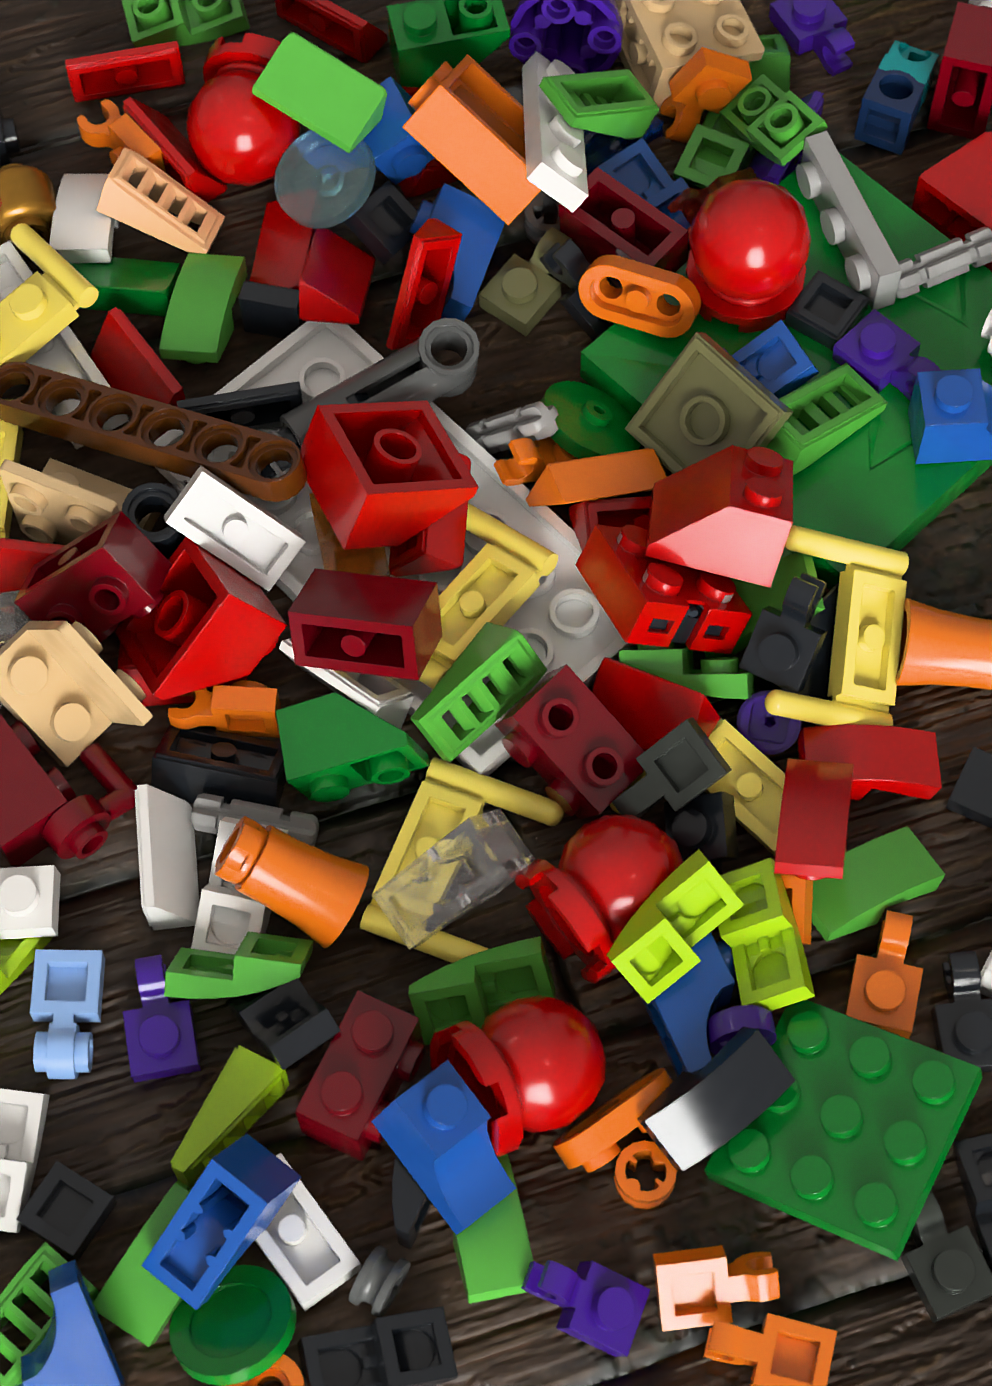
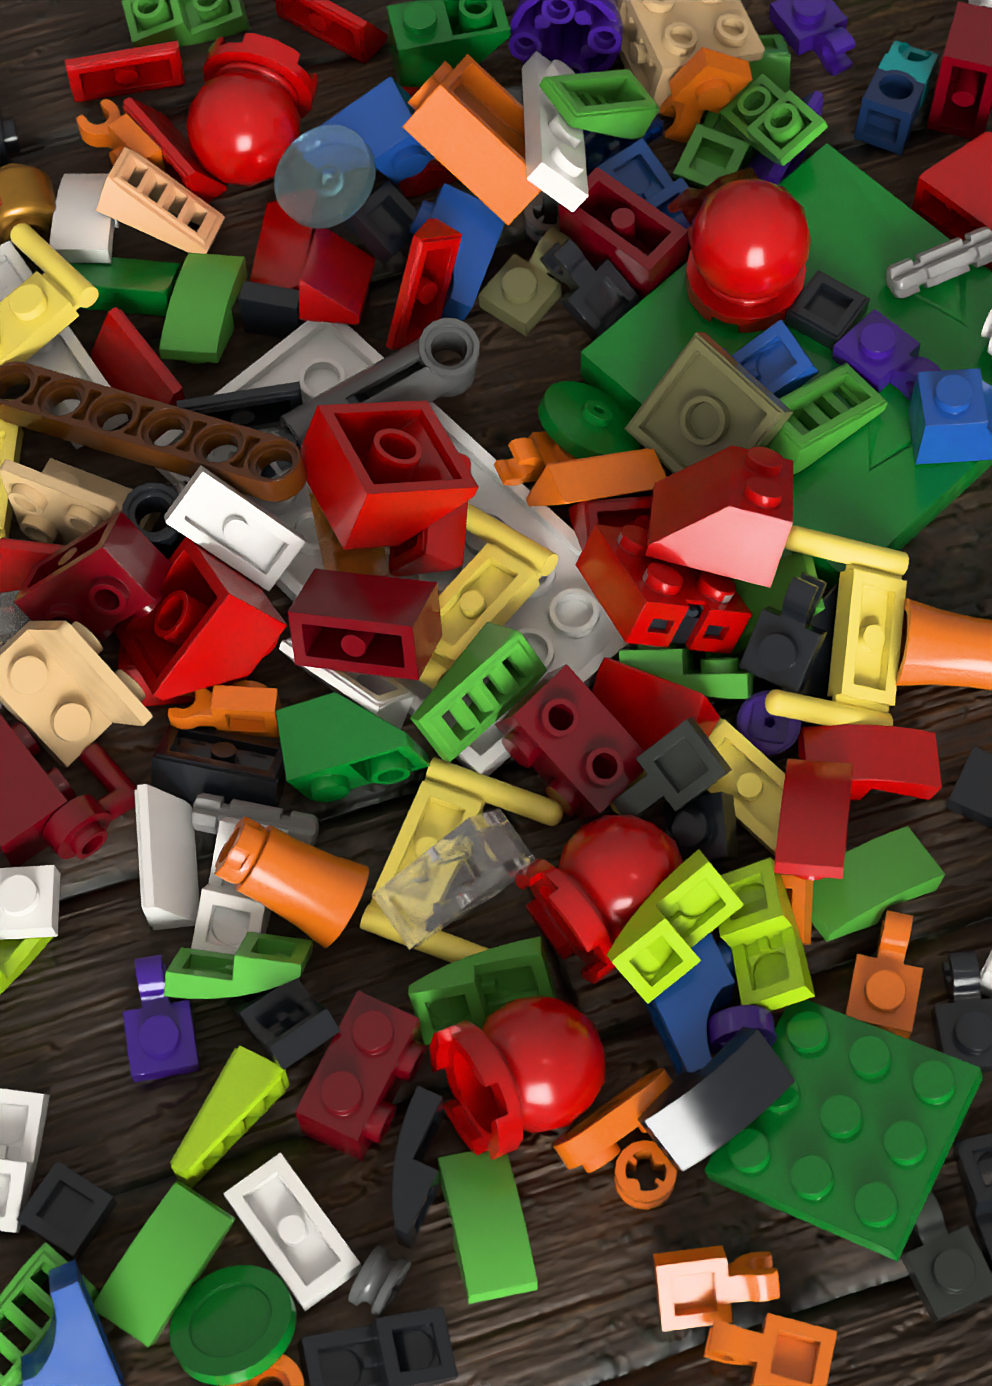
light blue plate [30,949,105,1079] -> none
blue arch [141,1134,301,1310] -> none
bright green slope [252,32,387,154] -> none
blue arch [371,1060,516,1235] -> none
light grey axle [465,401,559,455] -> none
dark purple plate [521,1260,651,1357] -> none
orange plate [579,255,701,338] -> none
light grey plate [796,131,902,311] -> none

